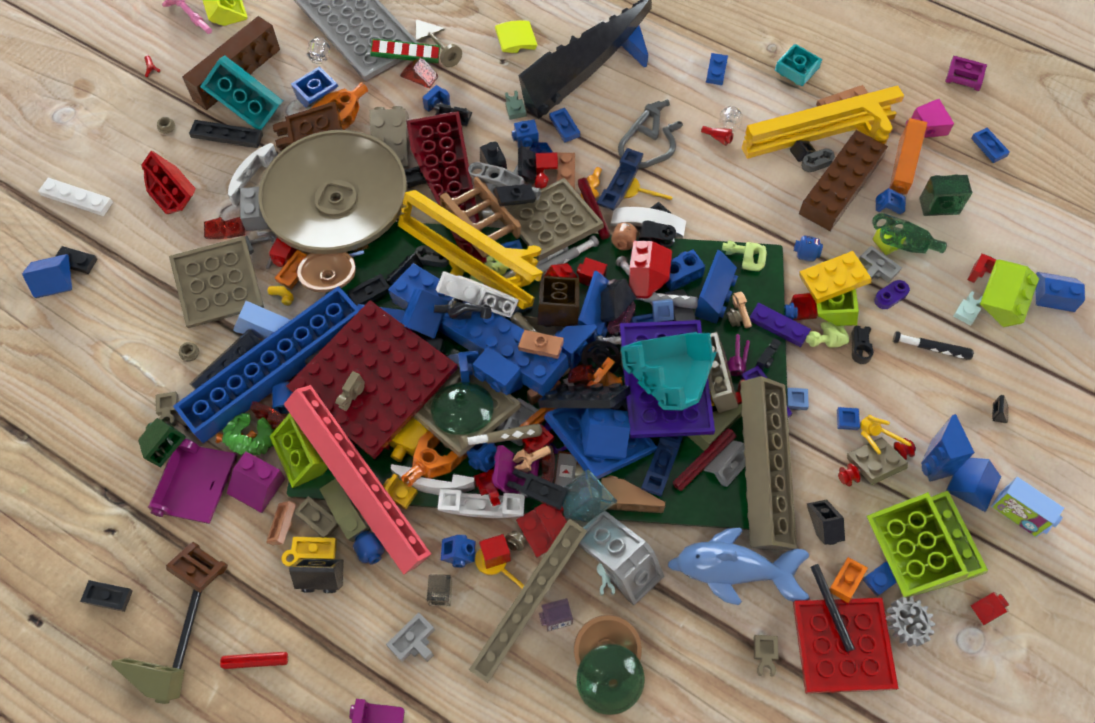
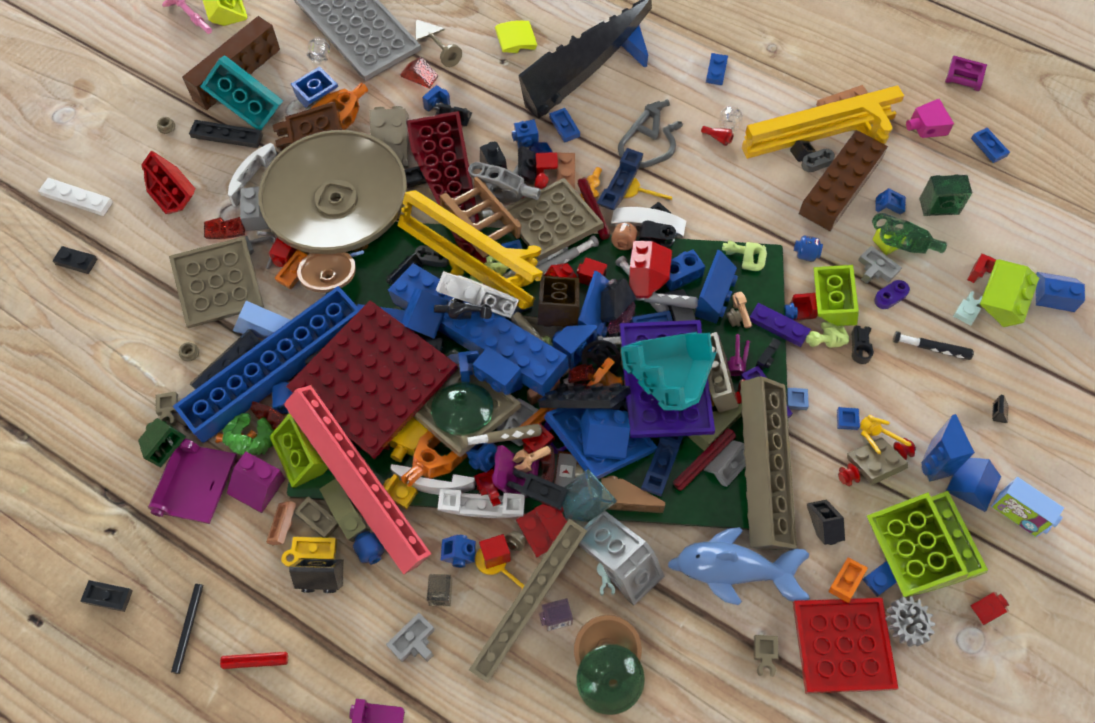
blue slope [22,254,72,298] -> none
olive slope [111,658,185,704] -> none
red bar [144,55,161,77] -> none
reddish brown plate [166,542,228,593] -> none
yellow arm [267,286,294,306] -> none
dark tan plate [335,371,365,411] -> none
black plate [347,274,390,306] -> none
tile [370,38,440,64] -> none
black plate [494,184,536,206] -> none
sand green plate [505,91,526,120] -> none
nougat plate [518,330,564,359] -> none
medium blue plate [652,299,674,322] -> none
teal brick [774,44,823,86] -> none
yellow plate [799,251,872,304] -> none
black bar [810,564,855,652] -> none
orange slope [889,118,928,195] -> none

